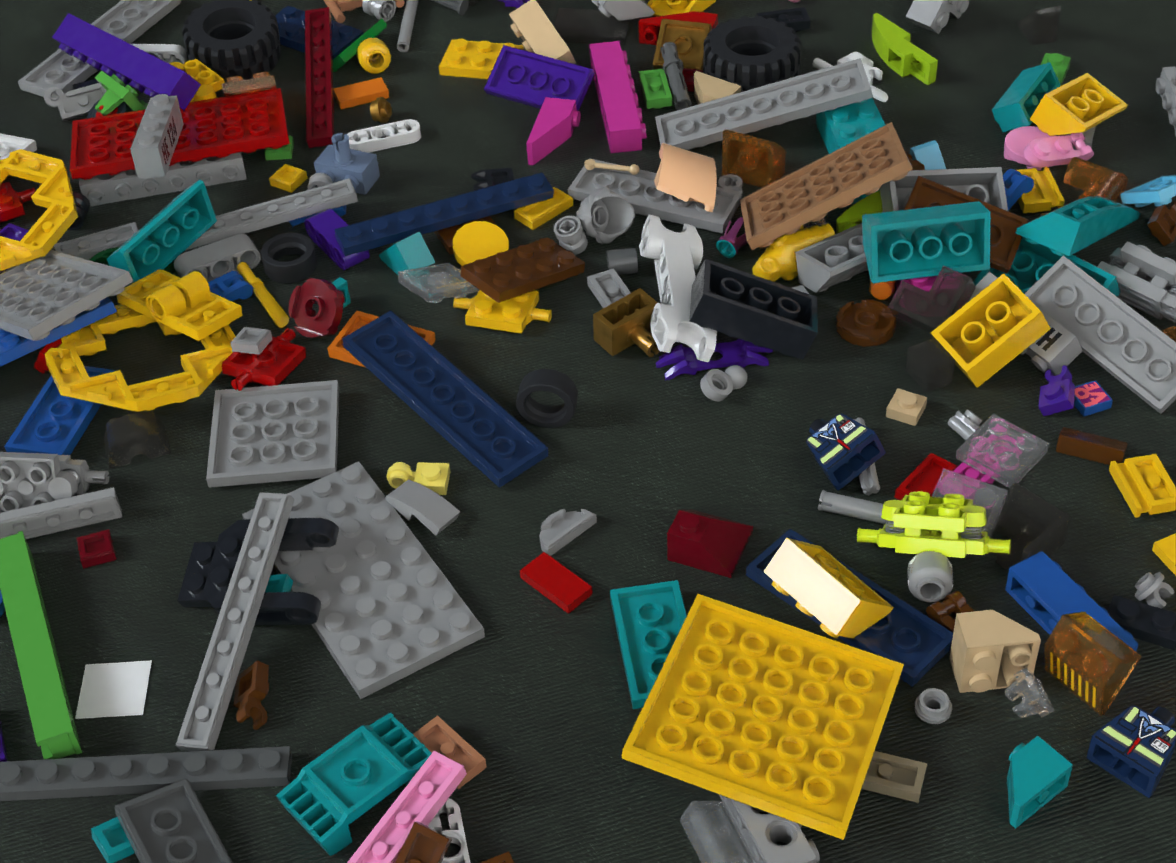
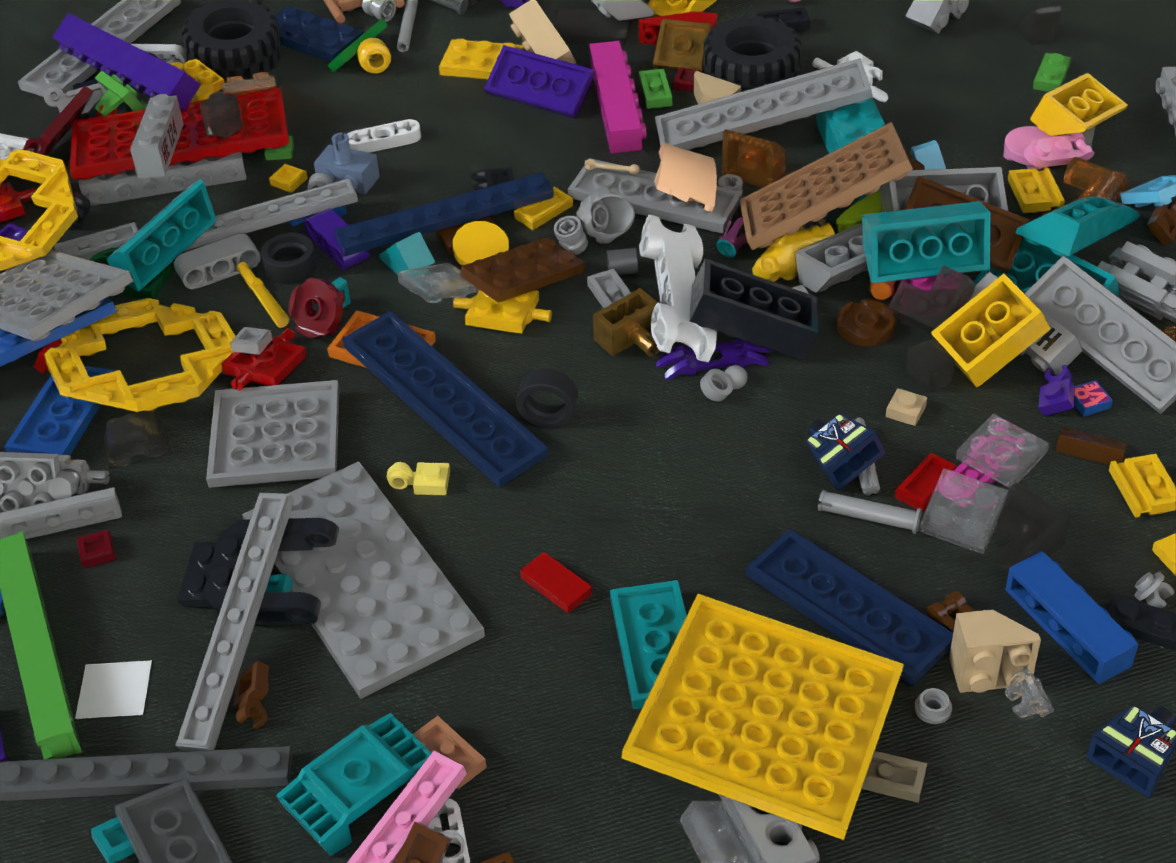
yellow plate [117,269,243,341] -> none
blue plate [208,271,254,301] -> none
dark red plate [305,7,334,148] -> none
orange tile [333,77,390,109] -> none
pearl gold plate [370,97,392,123] -> none
light grey slope [385,480,460,536] -> none
dark pink slope [526,97,581,165] -> none
light grey tile [539,509,597,556] -> none
dark grey pin [660,42,691,110] -> none
dark red slope [667,509,753,578] -> none
slope [764,538,894,638] -> none
neon yellow piece [857,491,1011,558] -> none
lime slope [872,13,938,85] -> none
light grey head [907,551,954,603] -> none
light grey plate [948,409,984,444] -> none
teal brick [992,62,1061,132] -> none
blue plate [1003,169,1034,211] -> none
teal slope [1007,735,1073,829] -> none
clear orange slope [1044,612,1142,715] -> none
none -> dark red tile [22,86,94,156]
none -> clear smoke brick [200,92,243,138]

